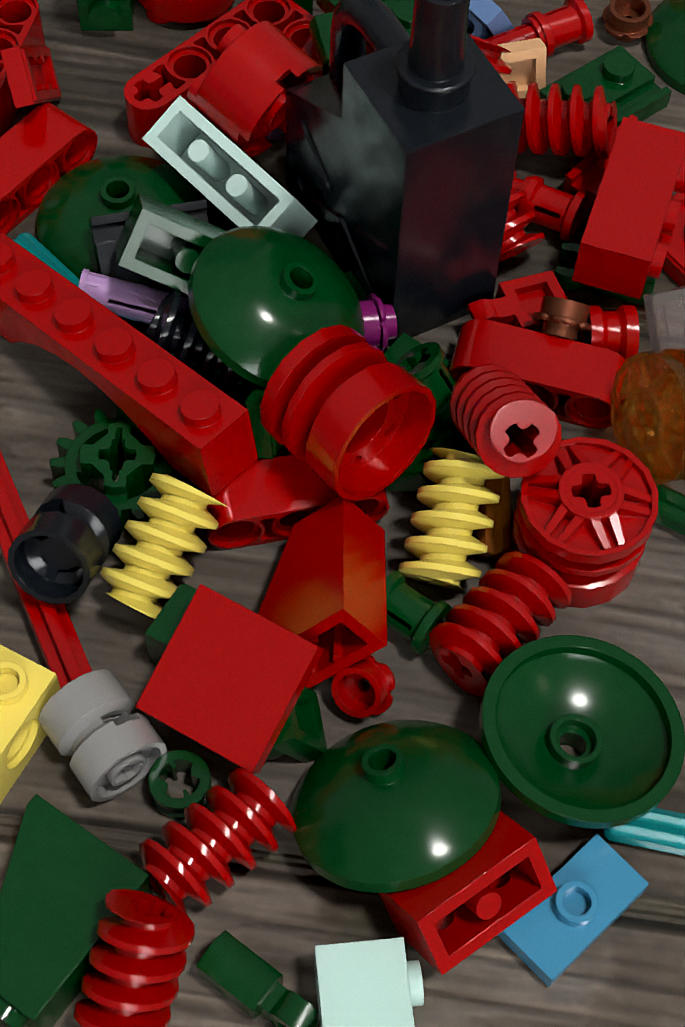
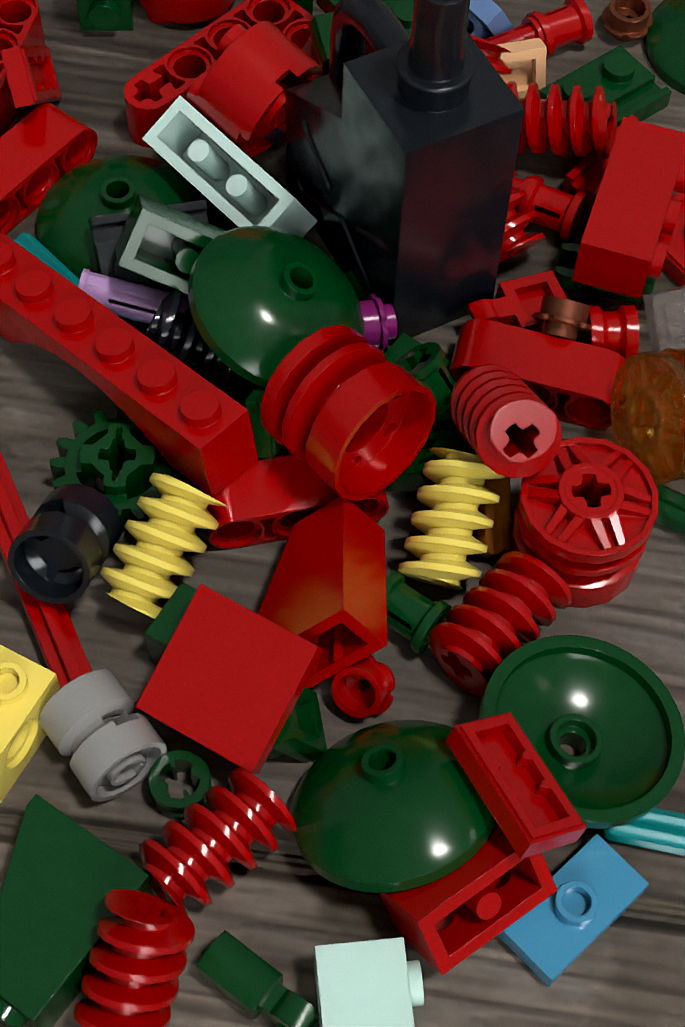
none -> red plate [445,712,587,859]

